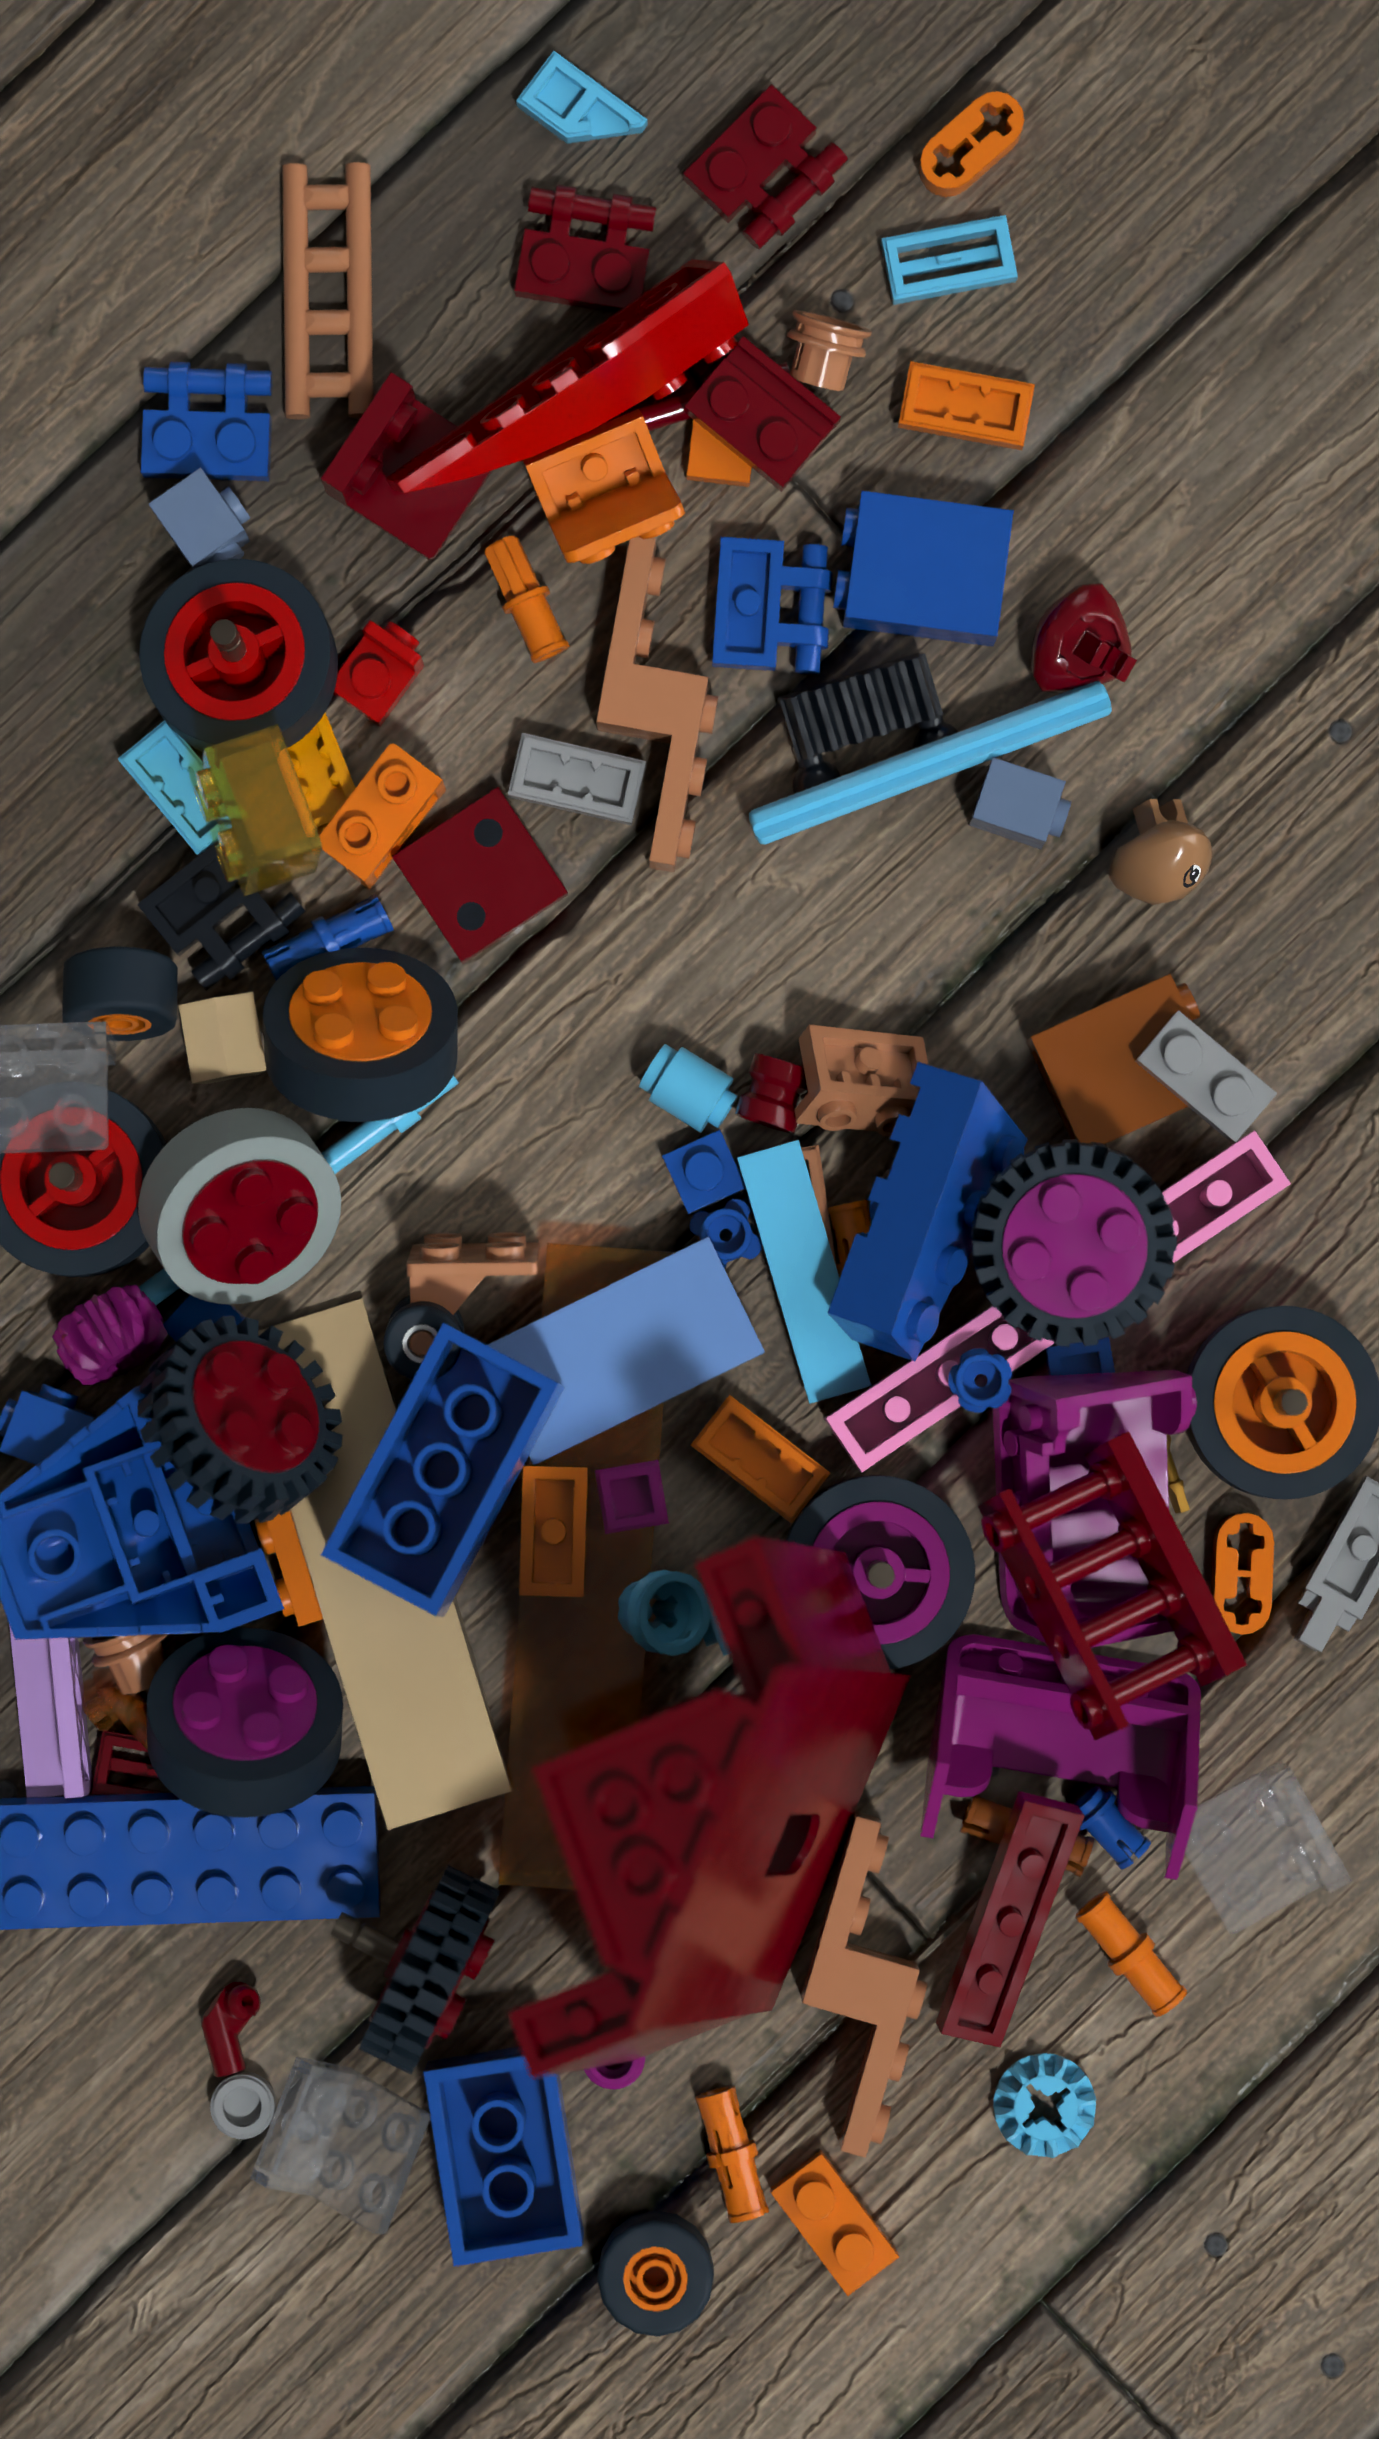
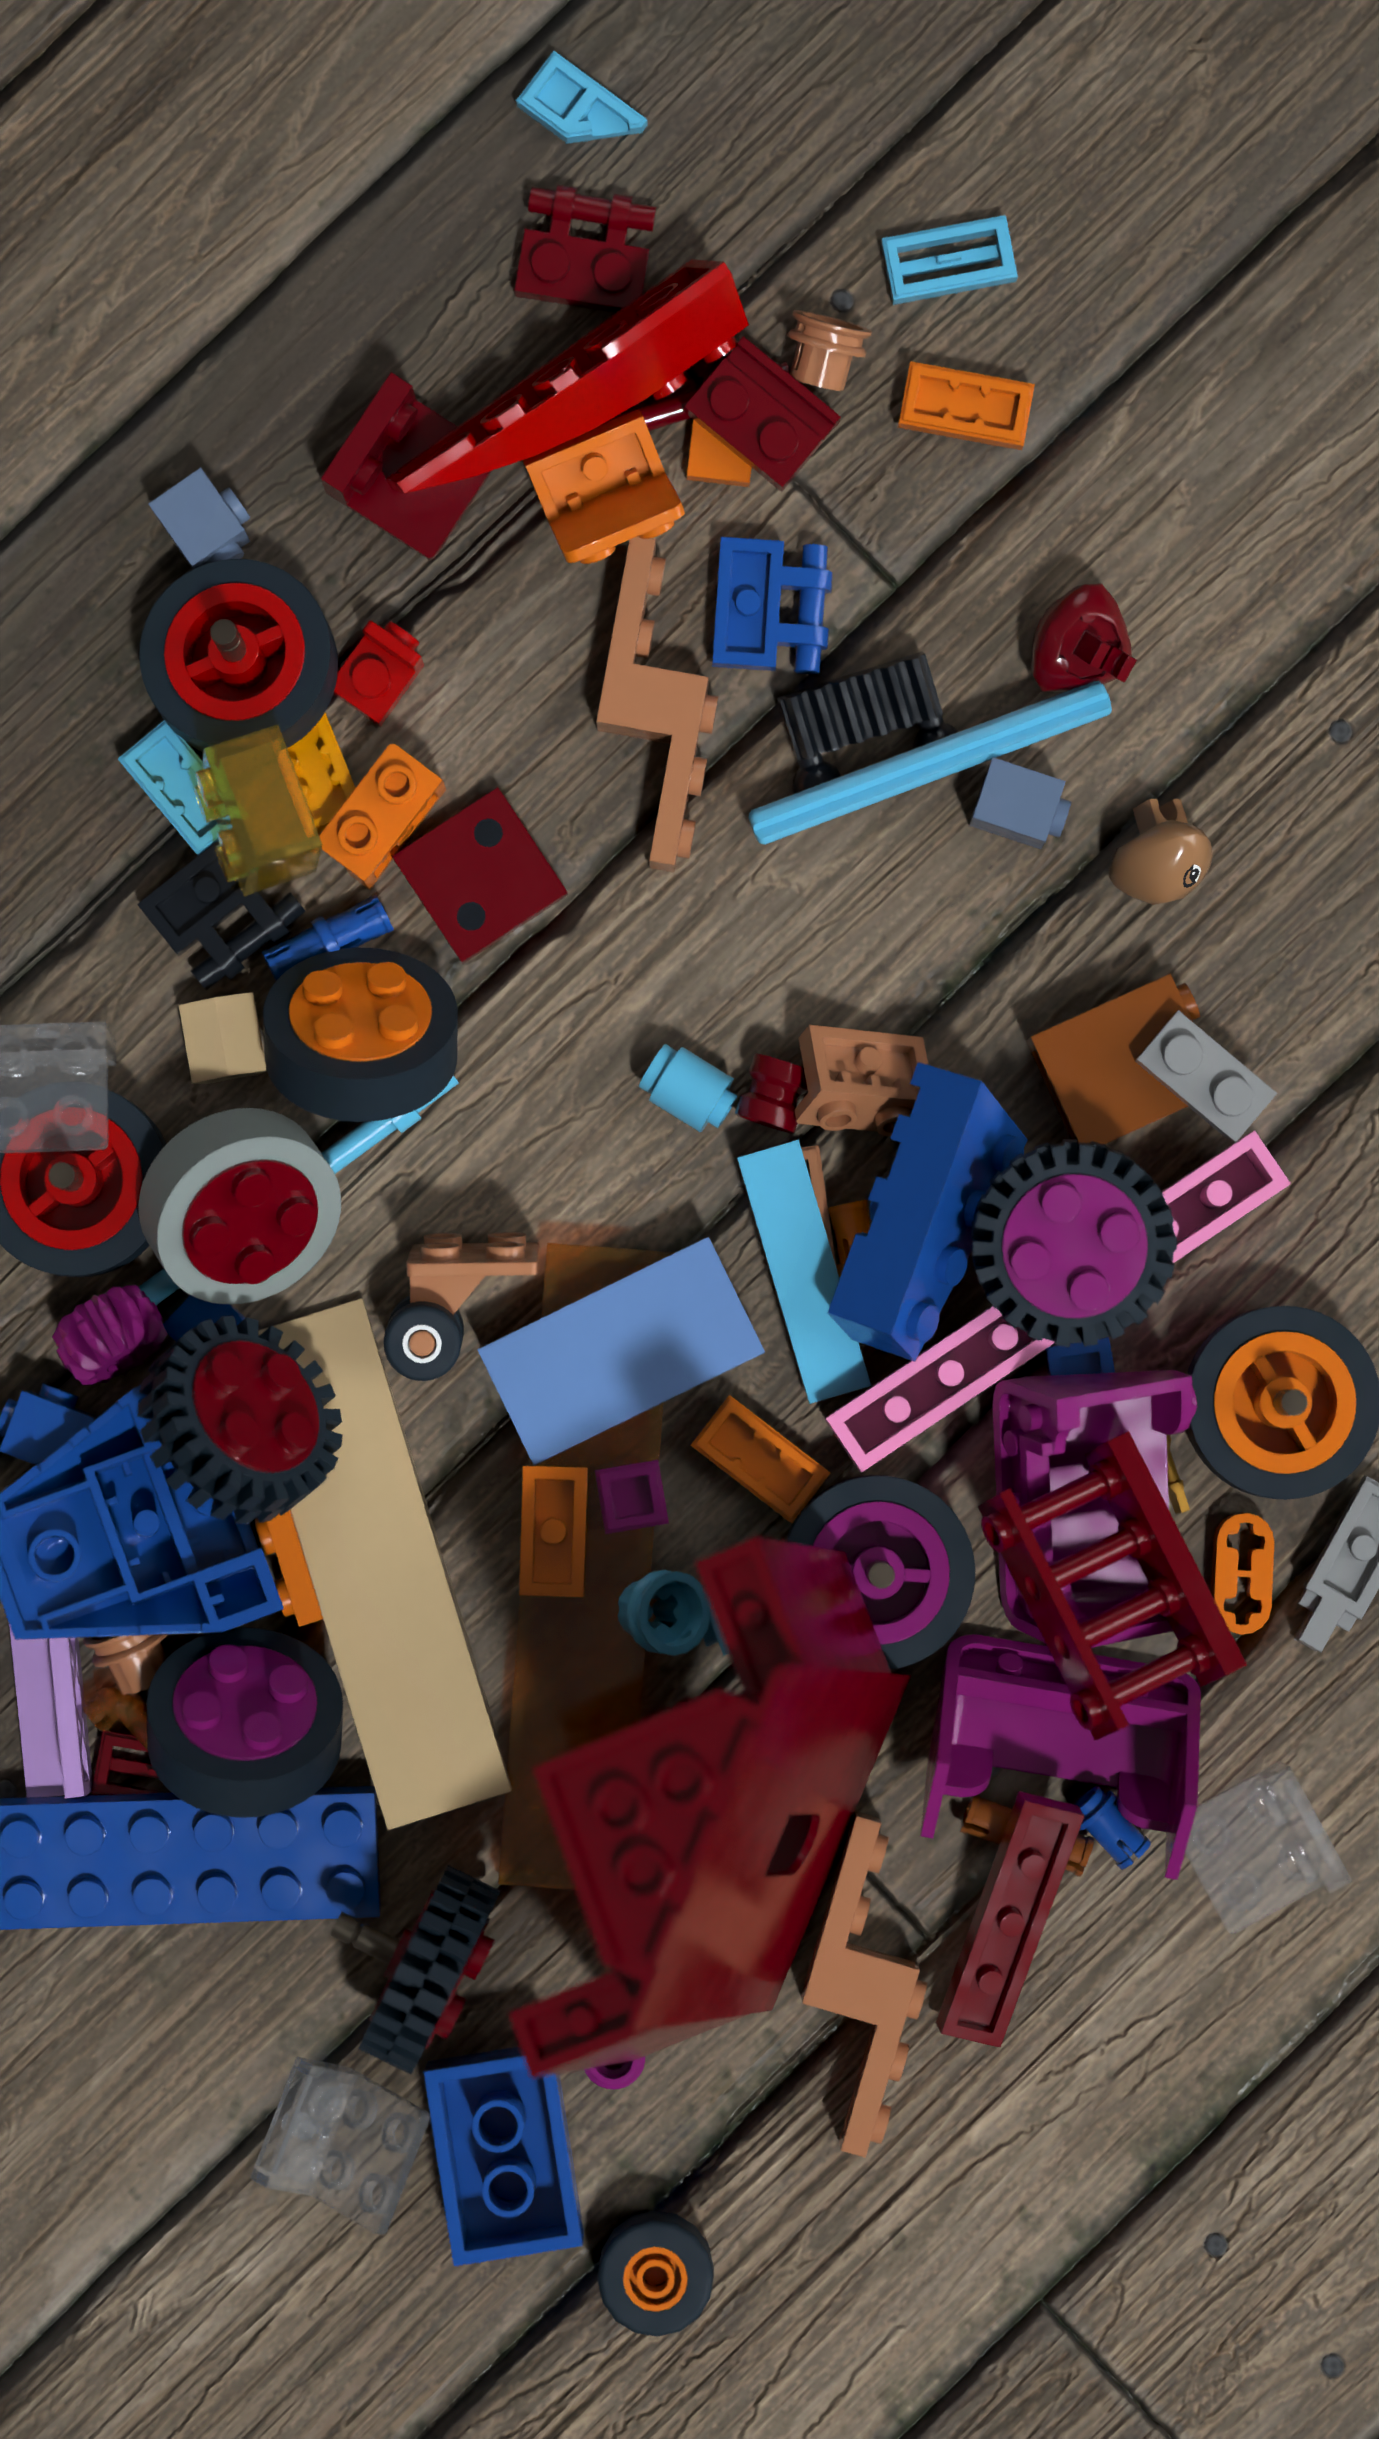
black wheel [62,946,178,1041] -> none
blue plate [141,361,273,481] -> none
dark red arm [201,1982,261,2077] -> none
light grey tile [210,2071,276,2139] -> none
nougat bar [282,162,373,420] -> none
blue brick [321,1323,565,1617] -> none
orange axle [485,535,570,663] -> none
light grey plate [508,733,646,826] -> none
blue plate [662,1130,746,1215] -> none
dark red plate [683,84,848,250] -> none
blue plate [690,1199,762,1268] -> none
orange pin [695,2085,769,2223] -> none
orange plate [770,2150,899,2296] -> none
blue brick [833,491,1014,647] -> none
orange beam [919,91,1024,197] -> none
blue plate [948,1348,1012,1413] -> none
medium azure gear [993,2053,1096,2158] -> none
orange pin [1075,1891,1187,2017] -> none

